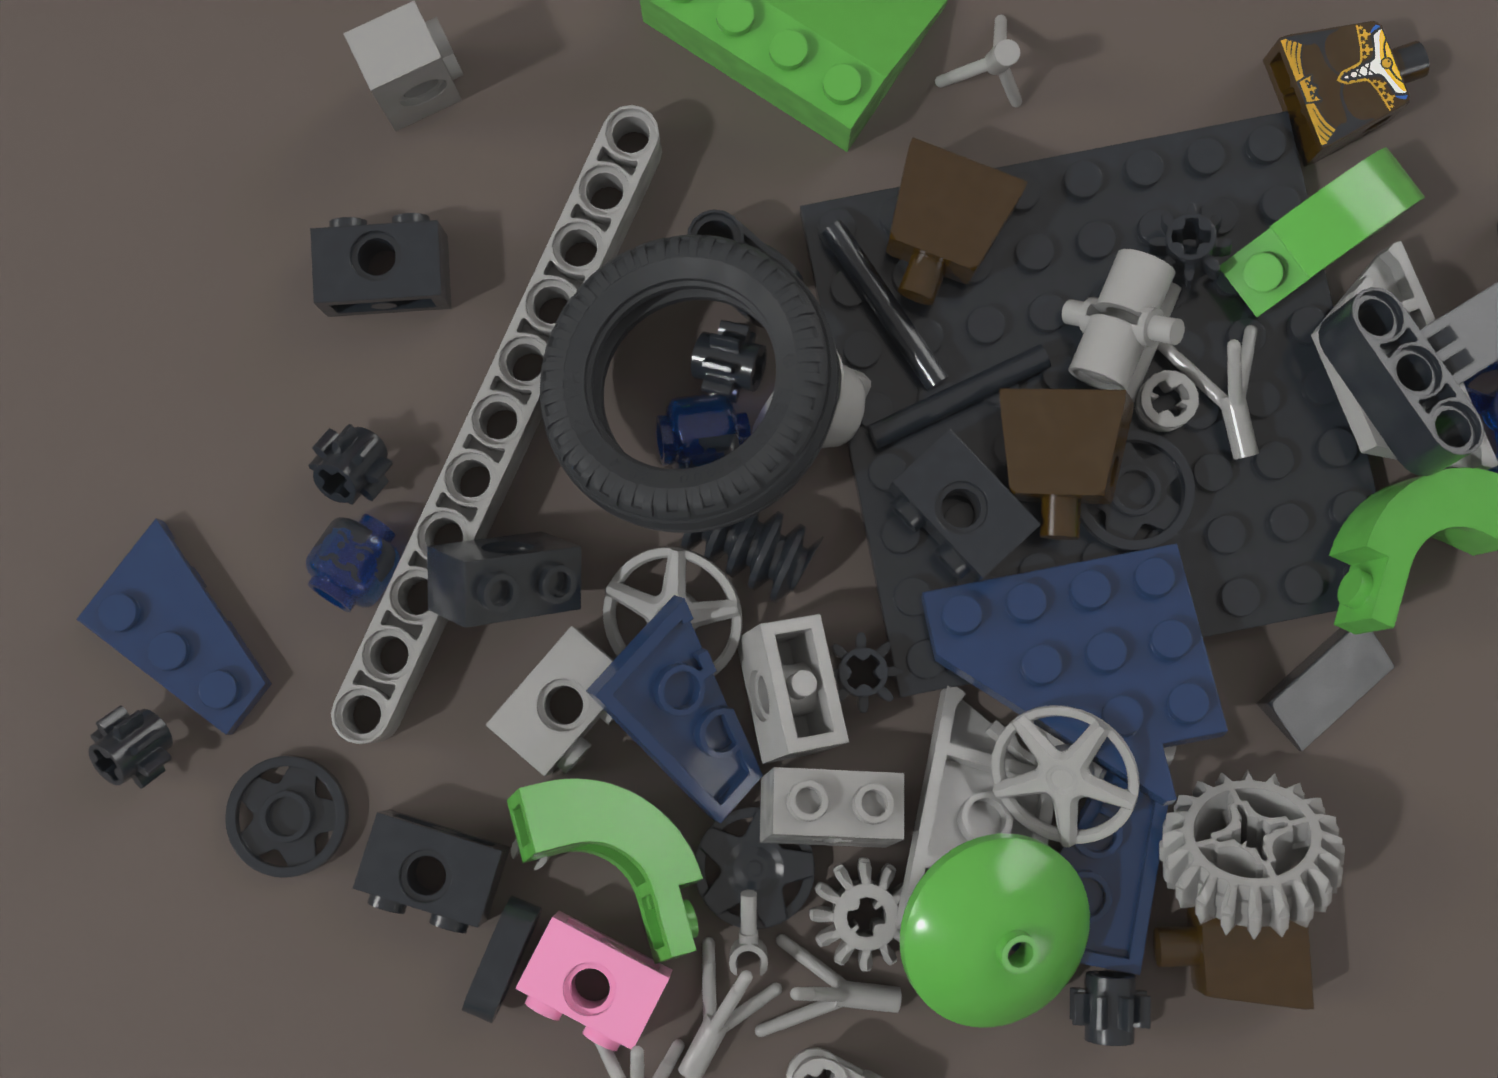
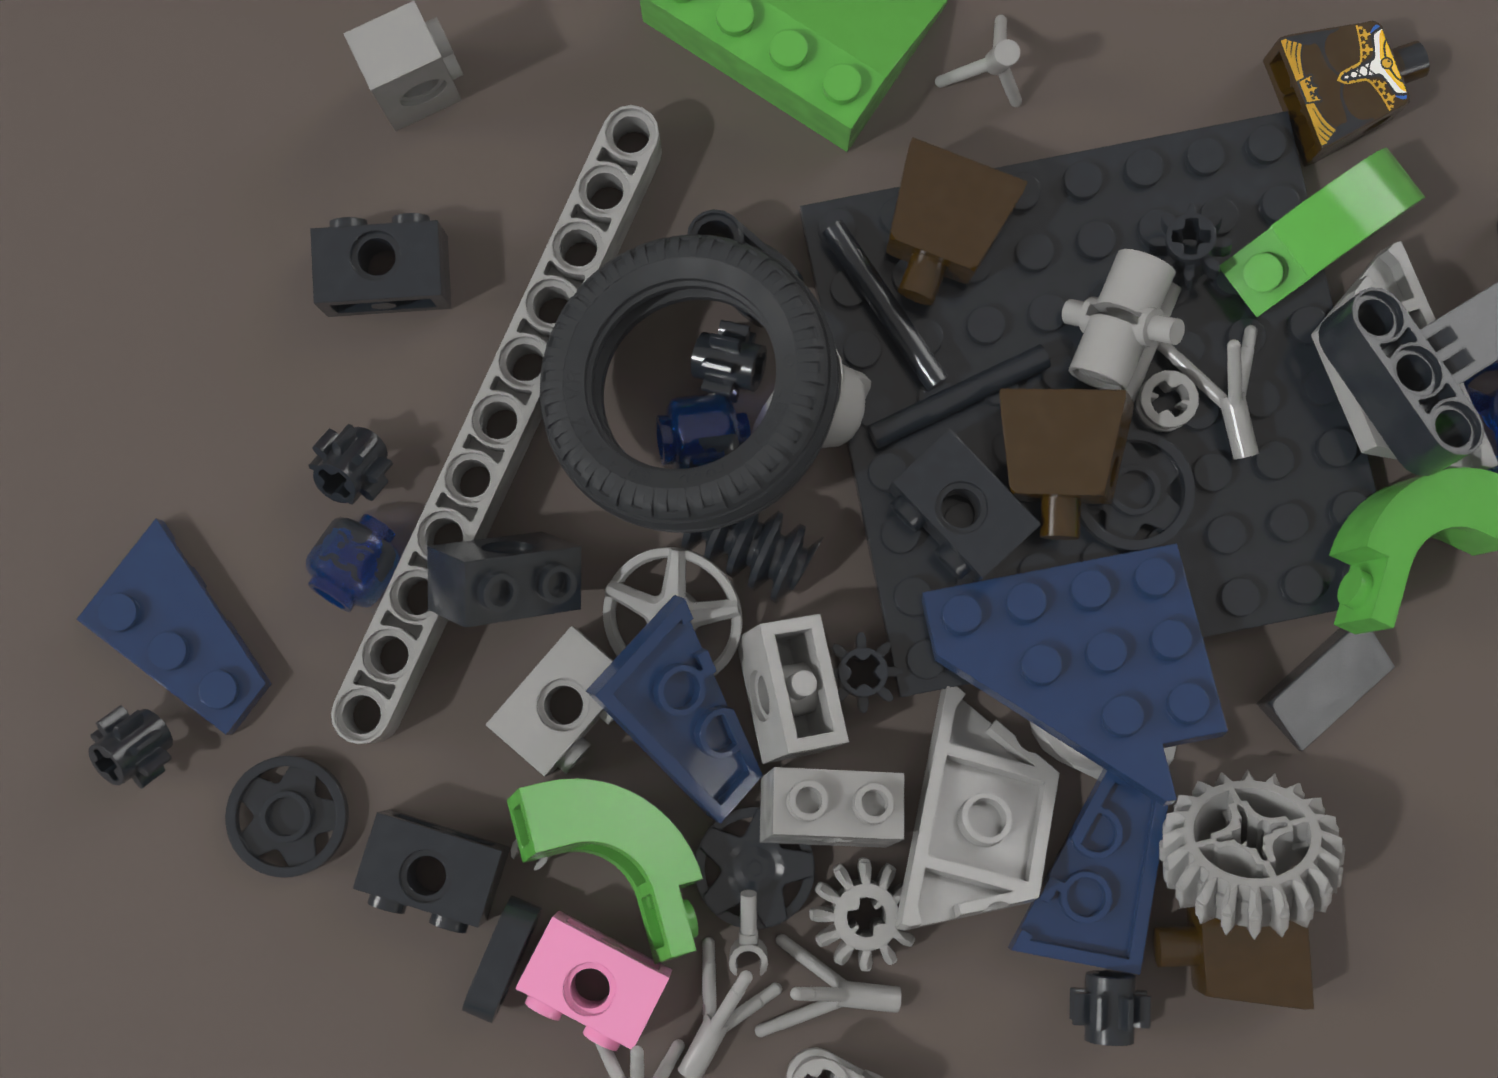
bright green dish [900,833,1090,1028] -> none
light grey wheel [991,705,1140,847] -> none

